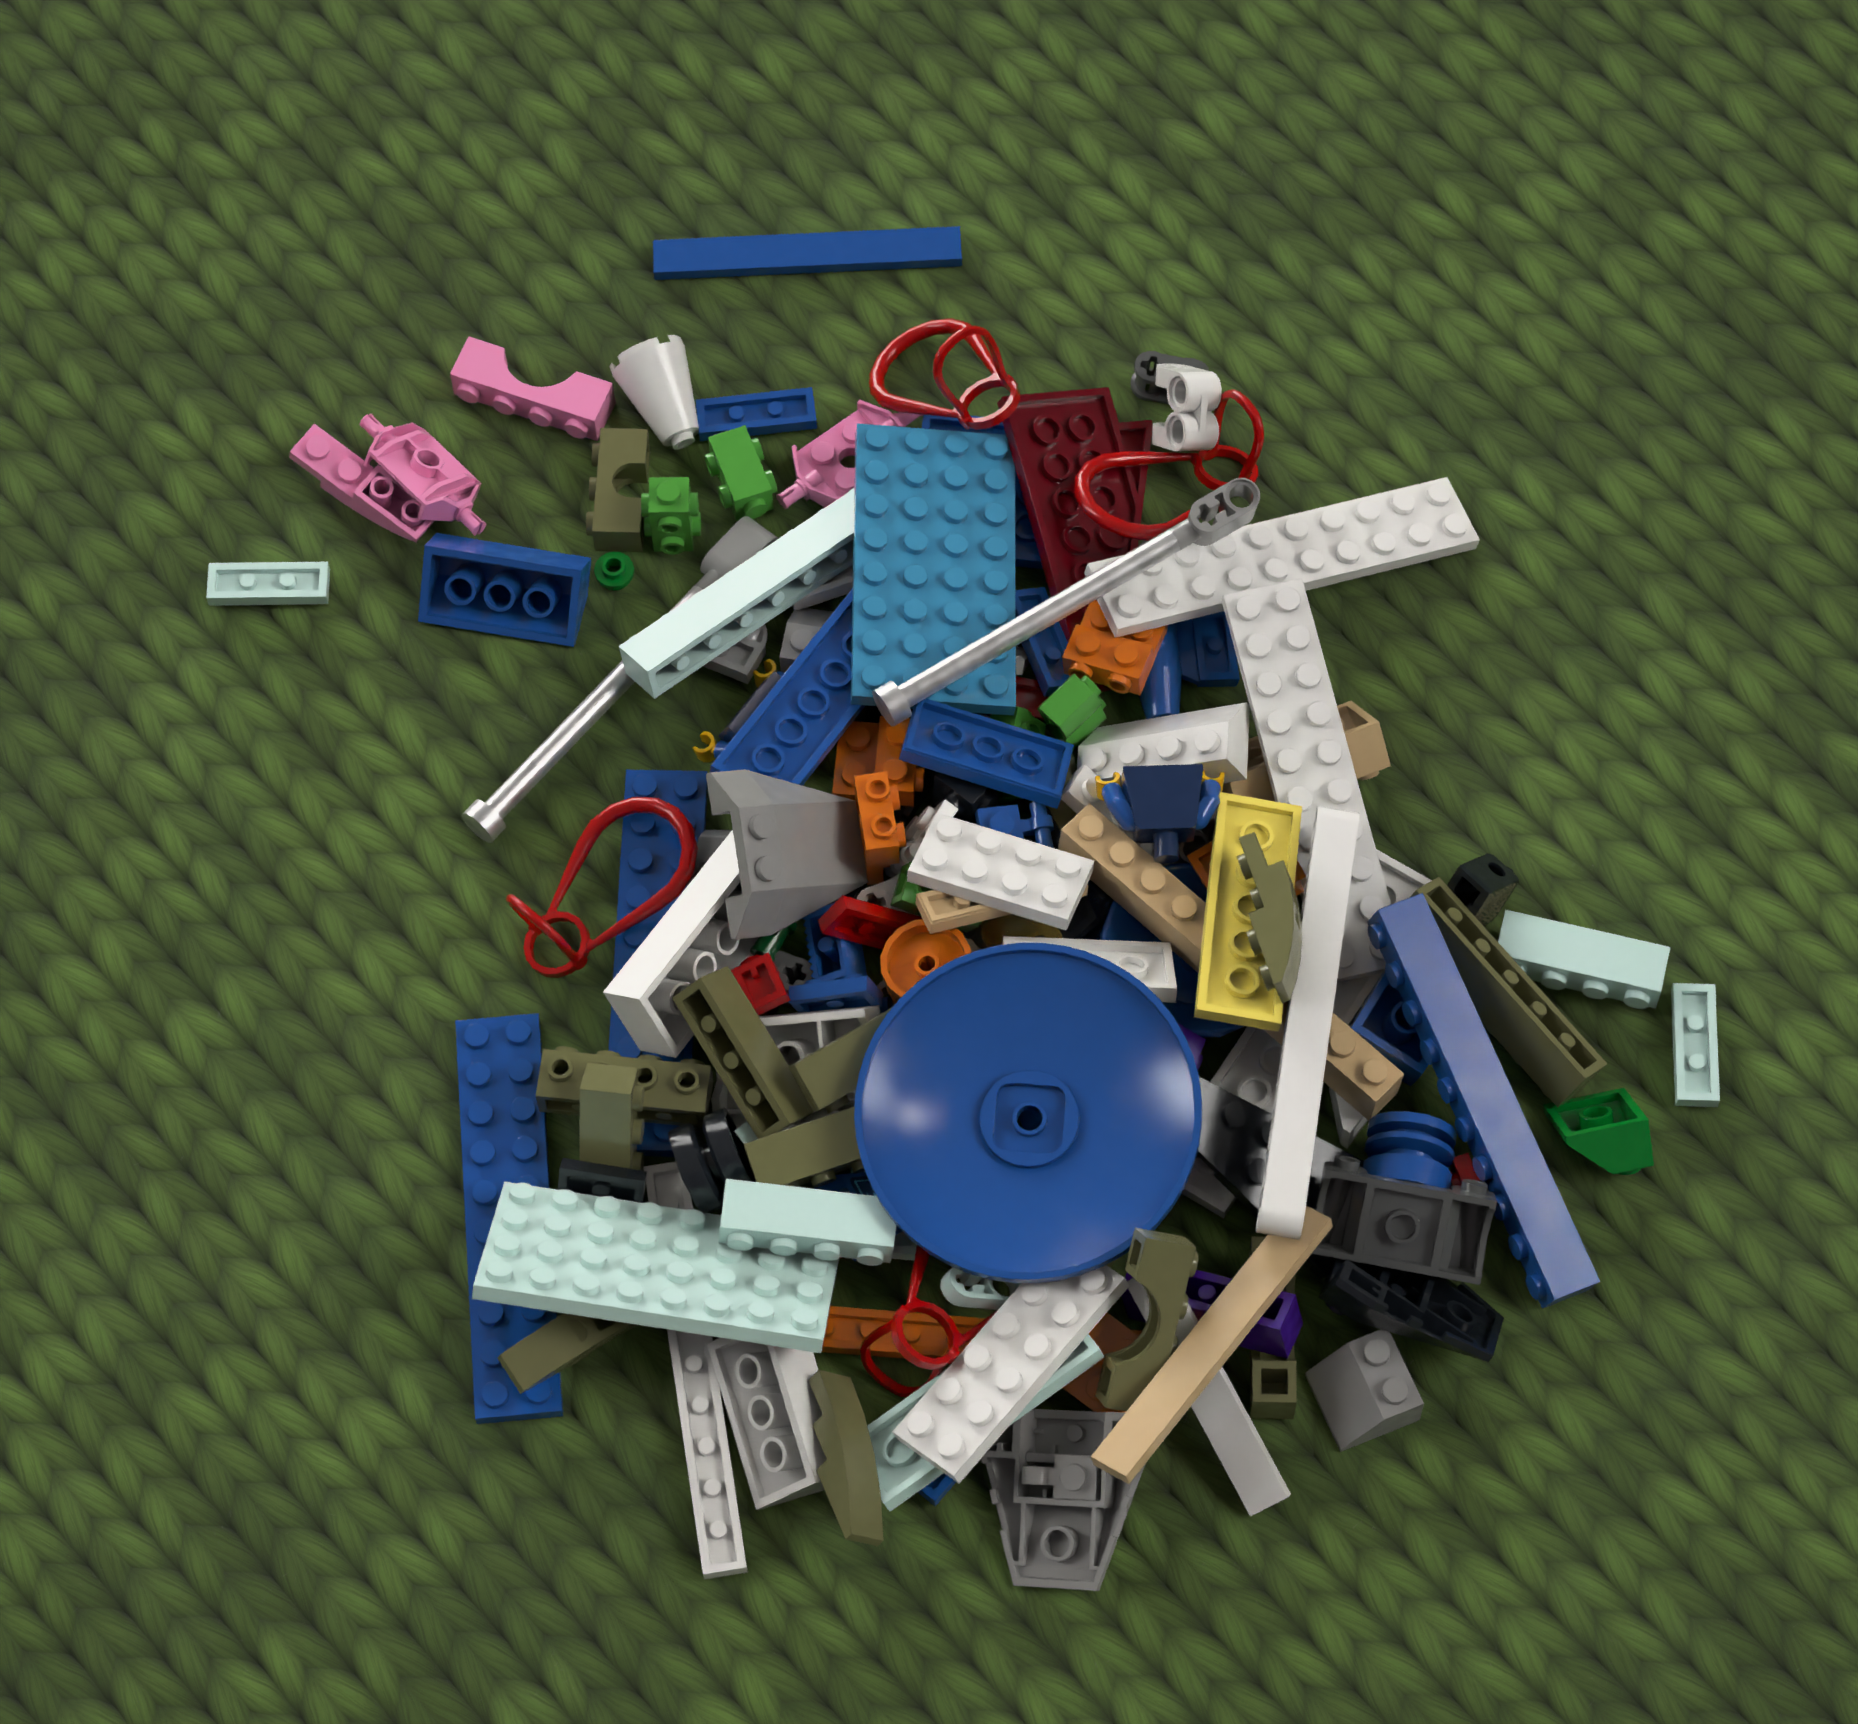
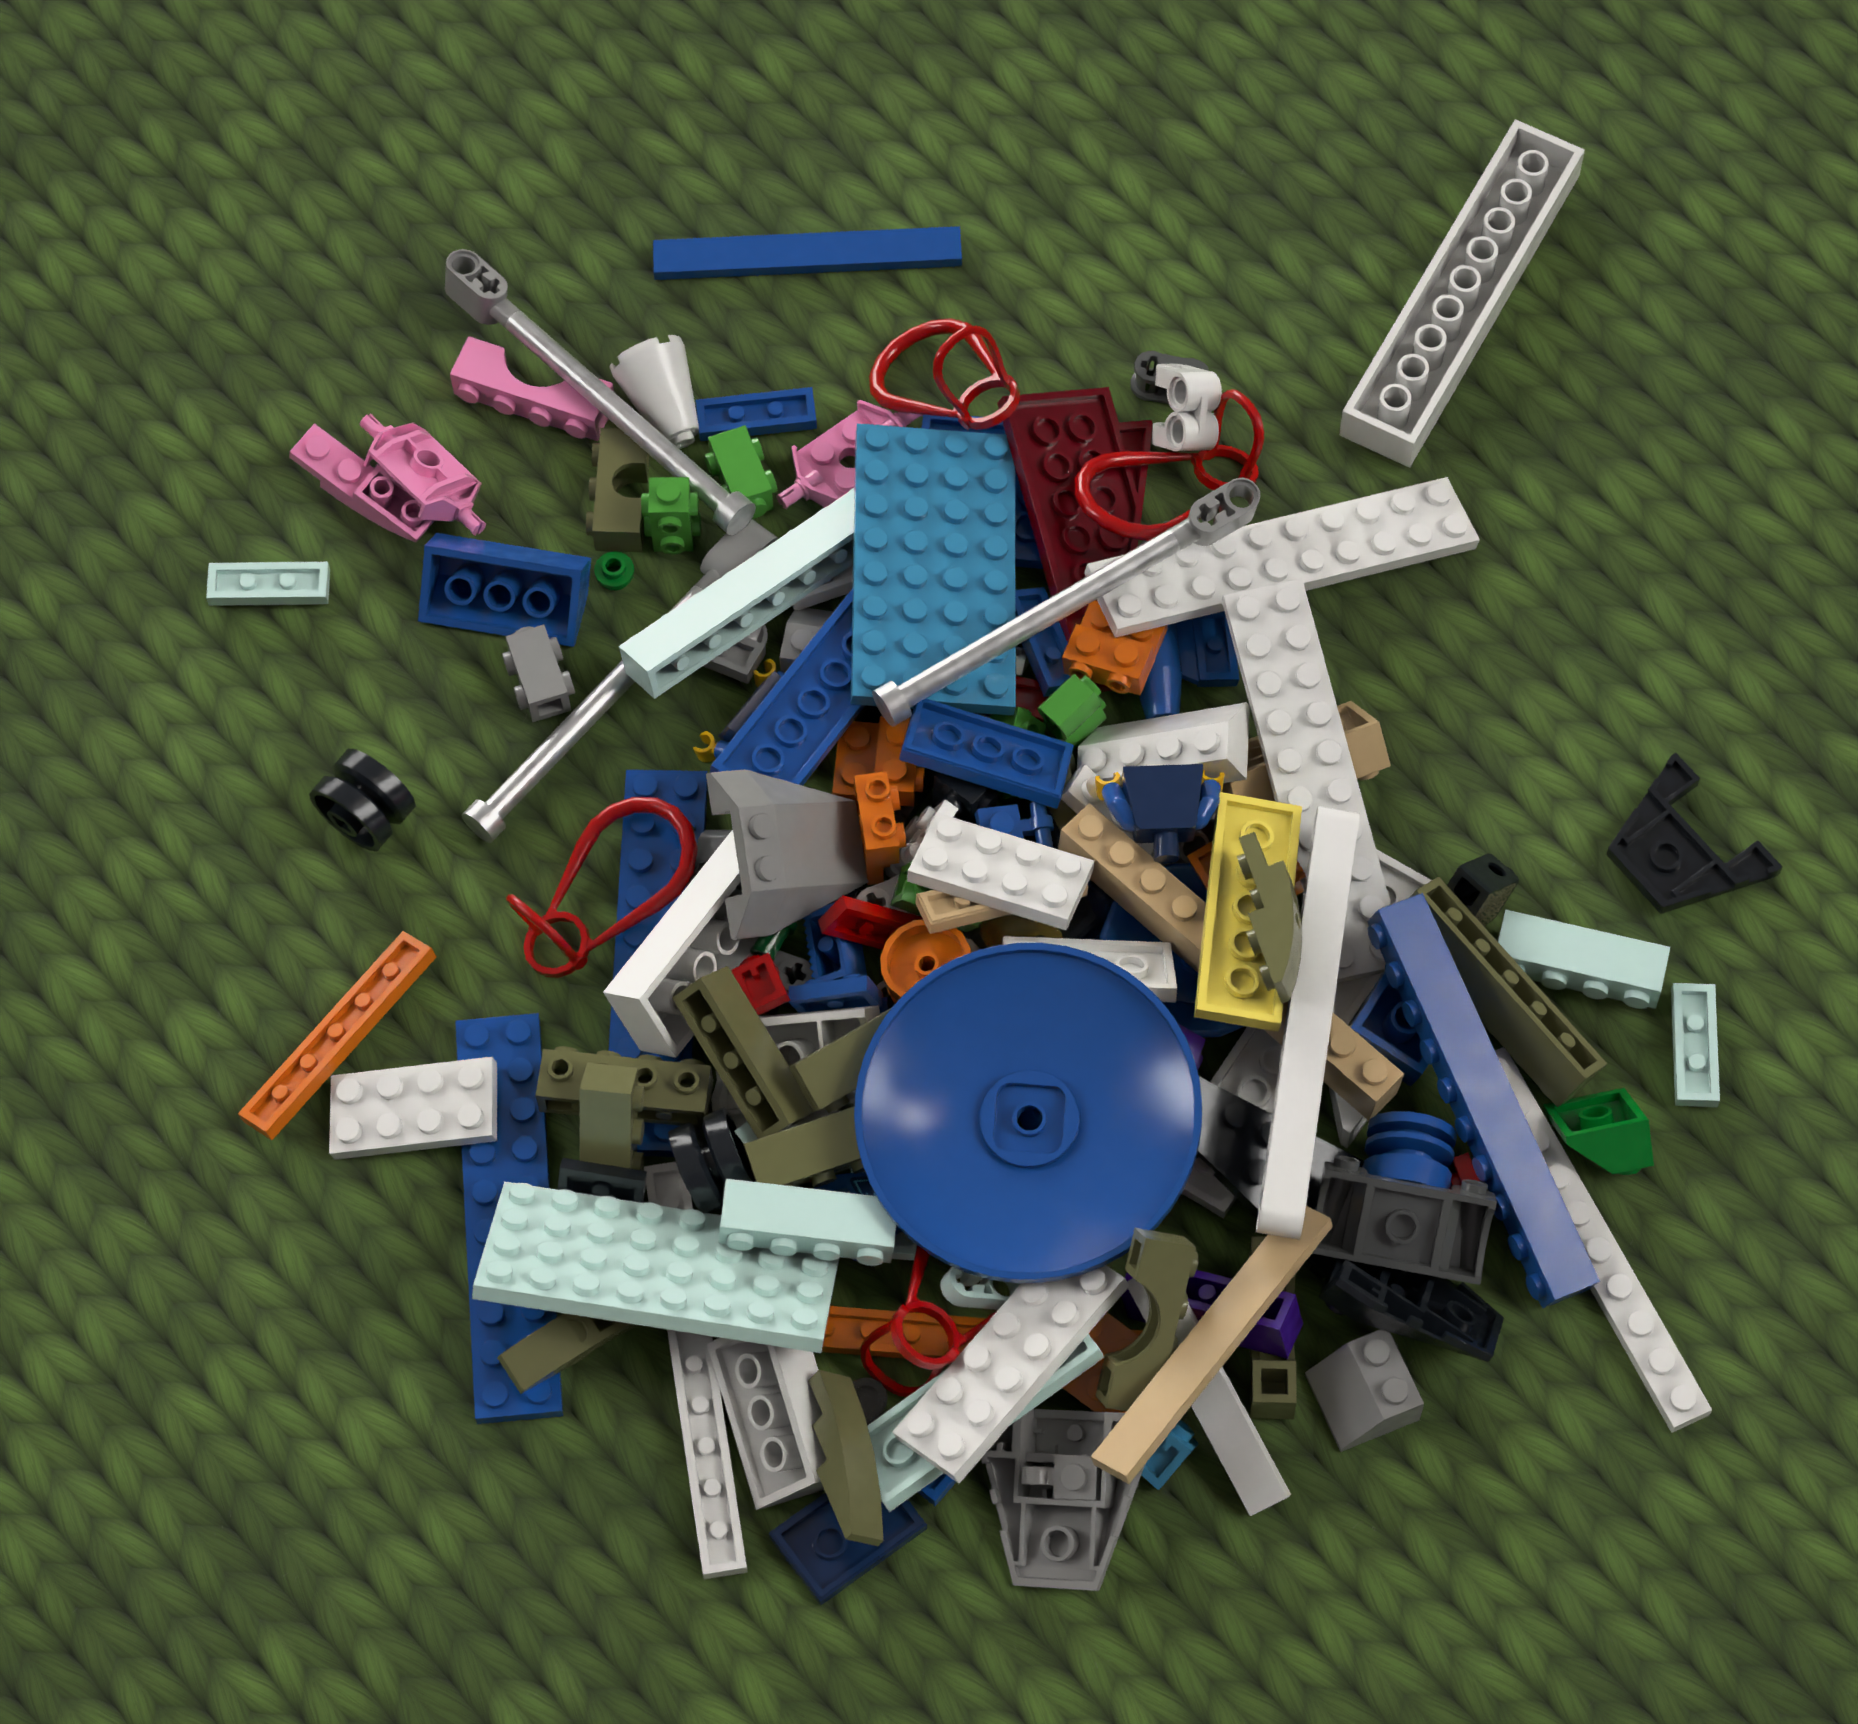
none -> orange plate [238,931,437,1140]
none -> black wheel [309,748,416,852]
none -> white plate [329,1057,497,1160]
none -> flat silver piece [445,249,756,535]
none -> light grey brick [502,624,575,722]
none -> dark blue tile [769,1492,927,1605]
none -> clear smoke tile [853,1377,888,1426]
none -> dark azure bracket [1141,1420,1199,1490]
none -> white brick [1339,119,1585,468]
none -> white plate [1495,1047,1712,1433]
none -> black wing [1606,753,1783,914]

